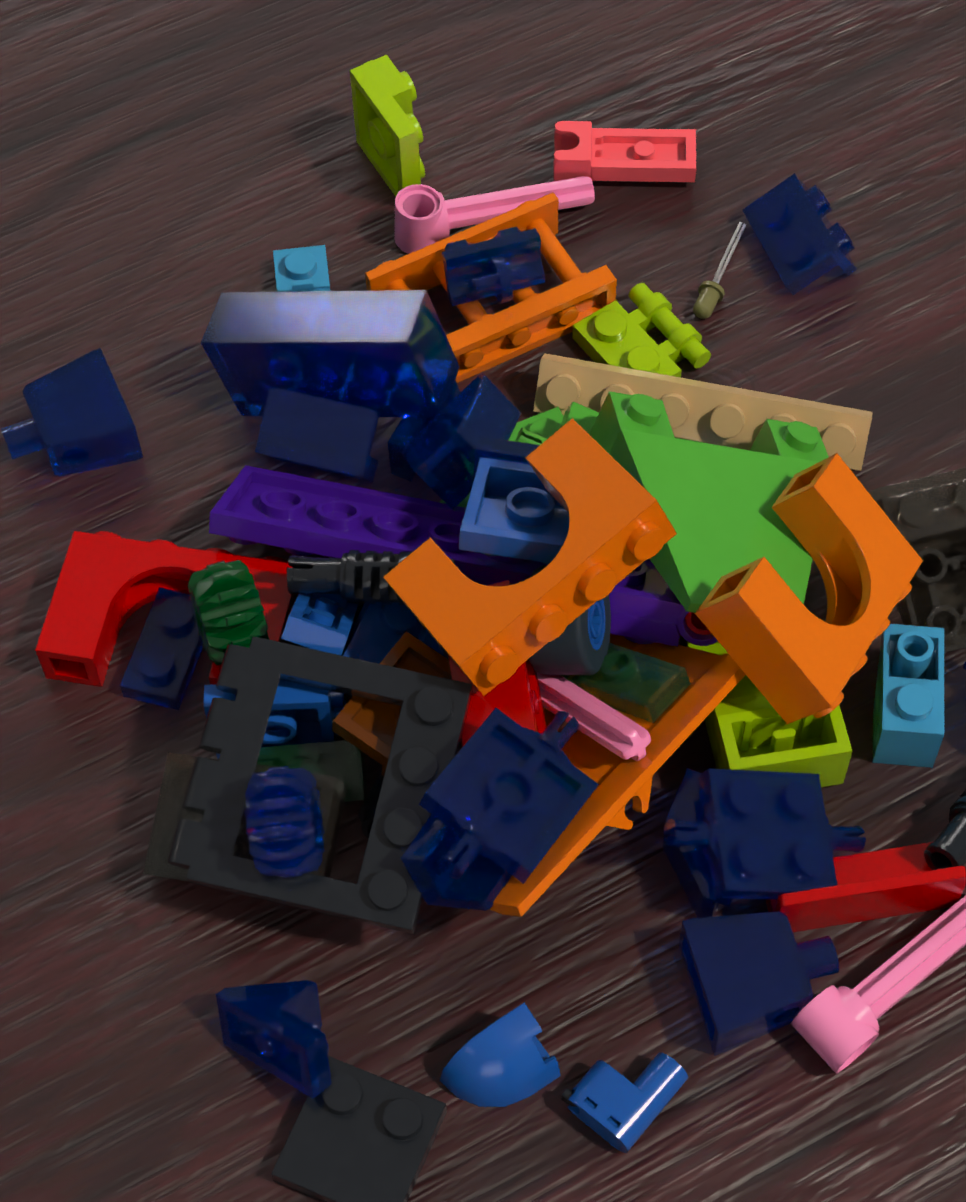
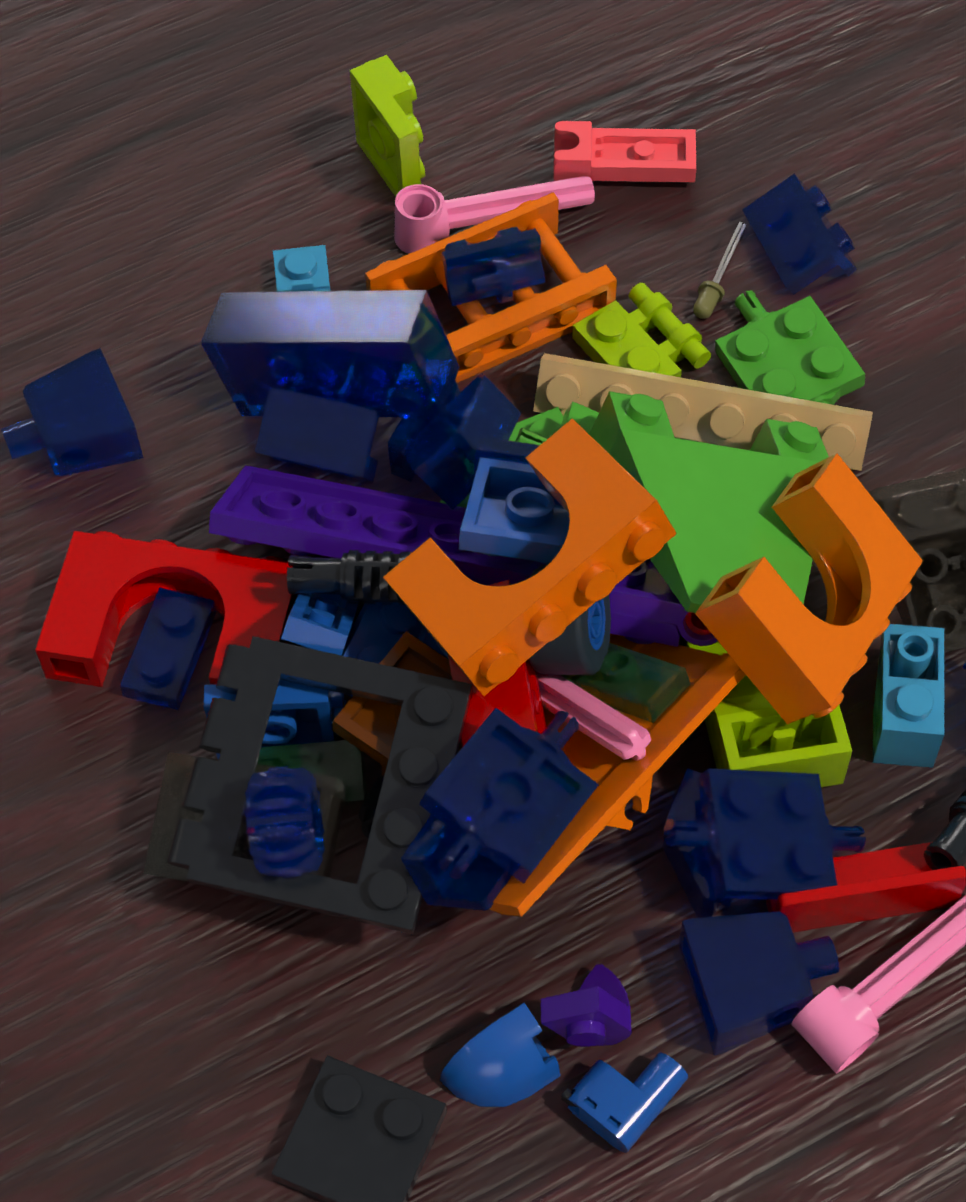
dark green gear [188,560,269,665] -> none
clear blue slope [216,980,332,1099] -> none
none -> dark purple plate [541,964,632,1047]
none -> bright green plate [715,291,865,405]

